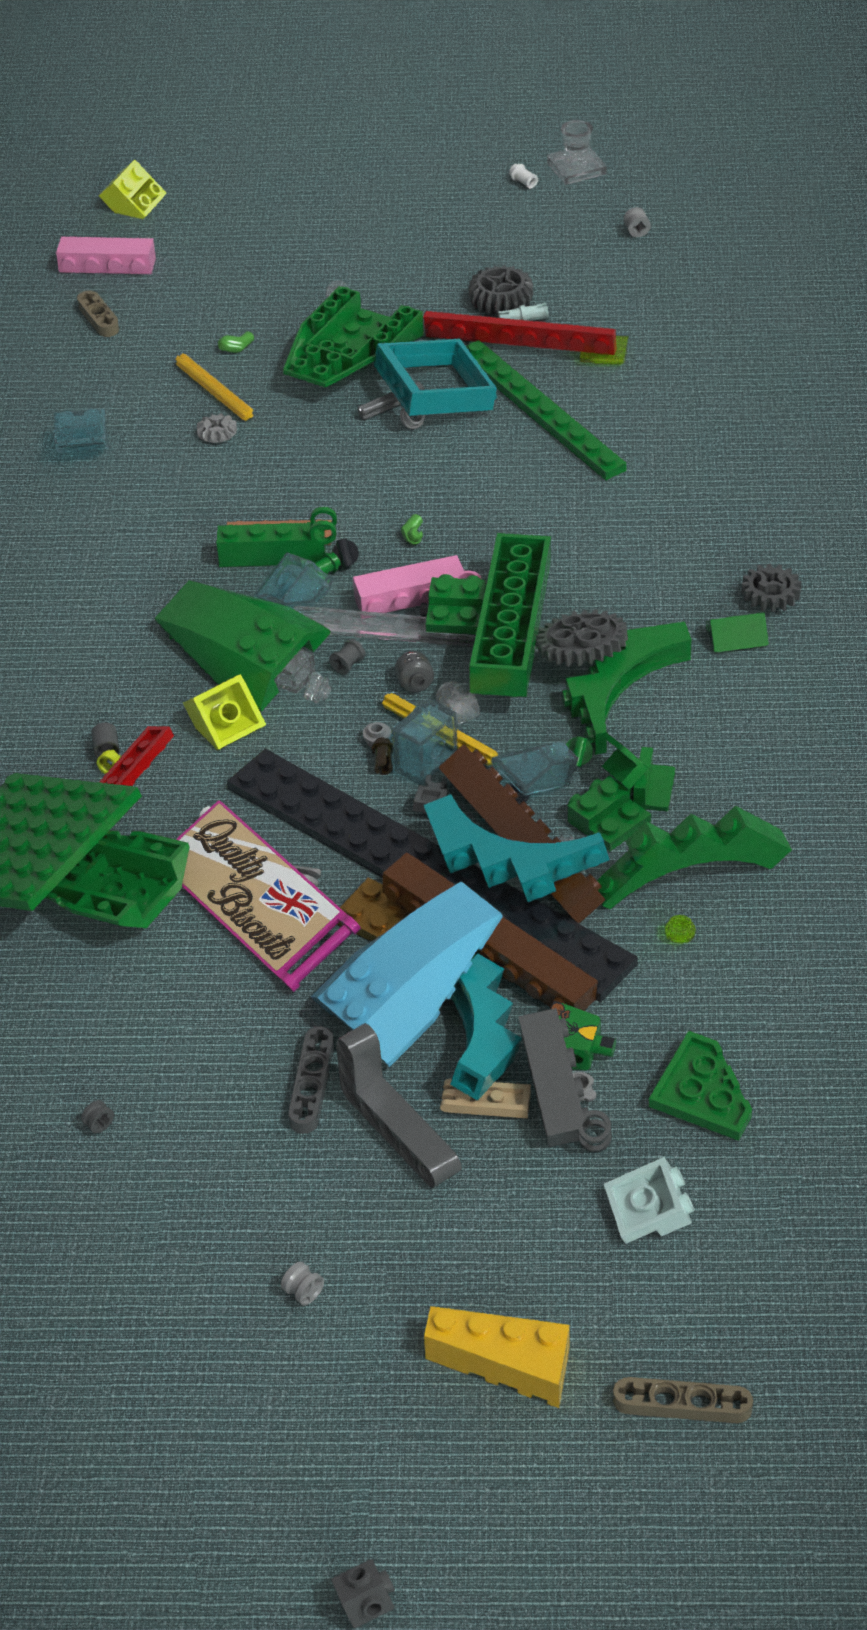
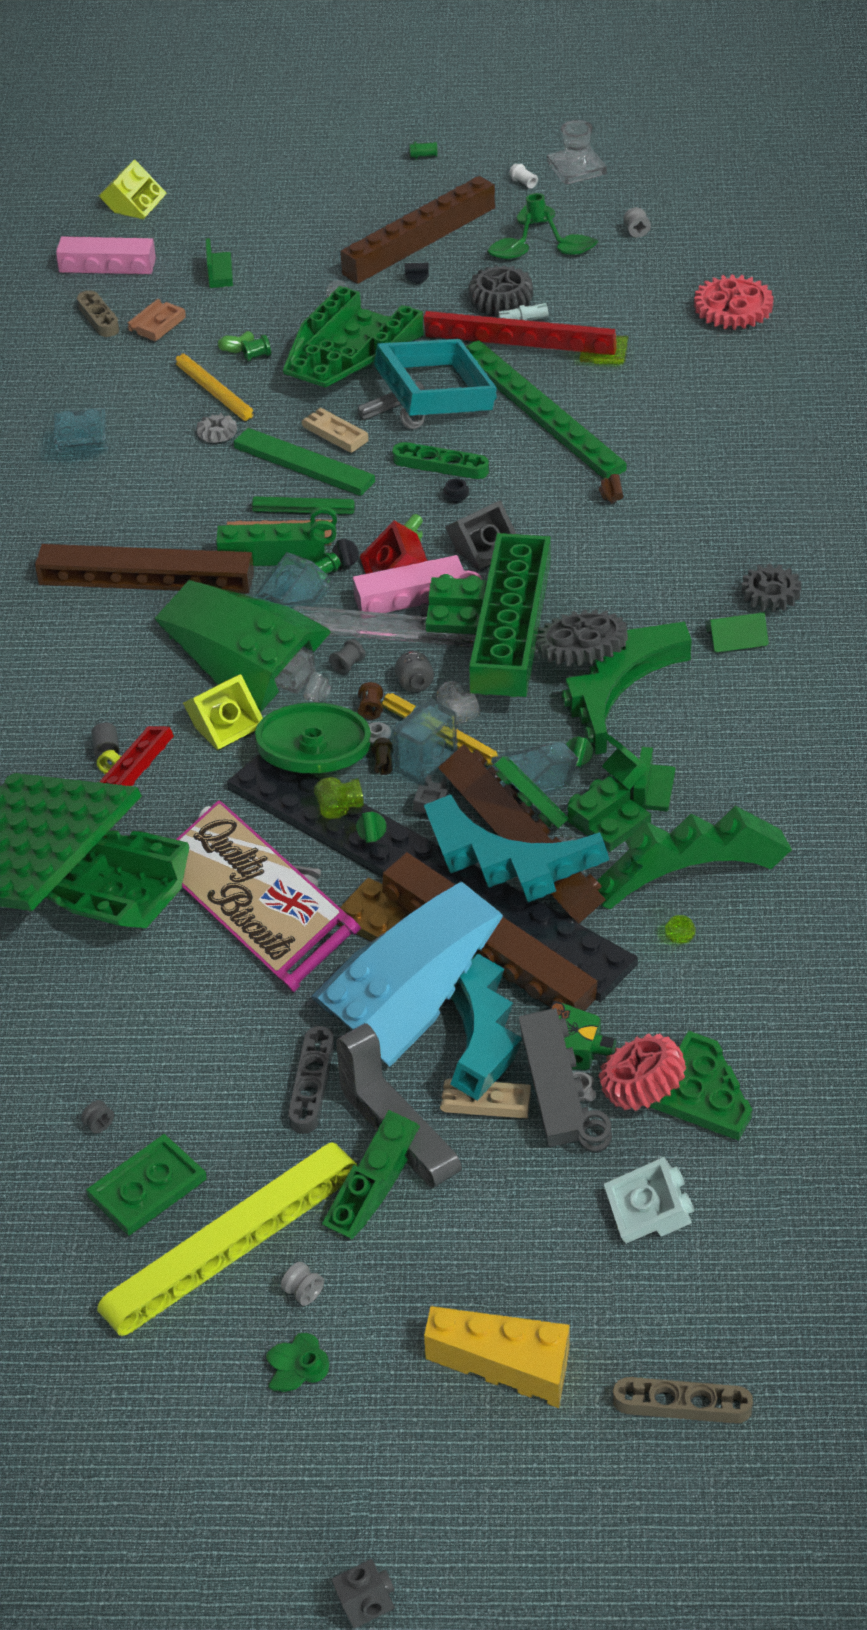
none -> reddish brown brick [35,544,254,594]
none -> green plate [86,1134,207,1236]
none -> neon yellow beam [97,1143,358,1336]
none -> nougat plate [128,299,186,341]
none -> green panel [206,238,233,288]
none -> green tile [234,428,375,496]
none -> green bush [241,334,271,362]
none -> green axle [252,496,355,515]
none -> green dish [255,702,371,773]
none -> green plate [265,1333,329,1392]
none -> tan hinge [301,408,369,453]
none -> clear neon green piece [314,777,364,819]
none -> green slope [322,1110,420,1240]
none -> reddish brown brick [340,176,495,284]
none -> green plate [356,812,387,843]
none -> reddish brown bush [357,682,383,720]
none -> red slope [359,520,428,574]
none -> green beam [392,442,489,479]
none -> black plate [404,262,429,284]
none -> green pin [409,141,438,159]
none -> black plate [443,478,469,502]
none -> dark grey slope [445,500,516,570]
none -> green plant [487,193,599,259]
none -> green plate [495,756,569,829]
none -> reddish brown plate [599,474,623,503]
none -> coral gear [599,1034,687,1111]
none -> coral gear [694,274,773,330]

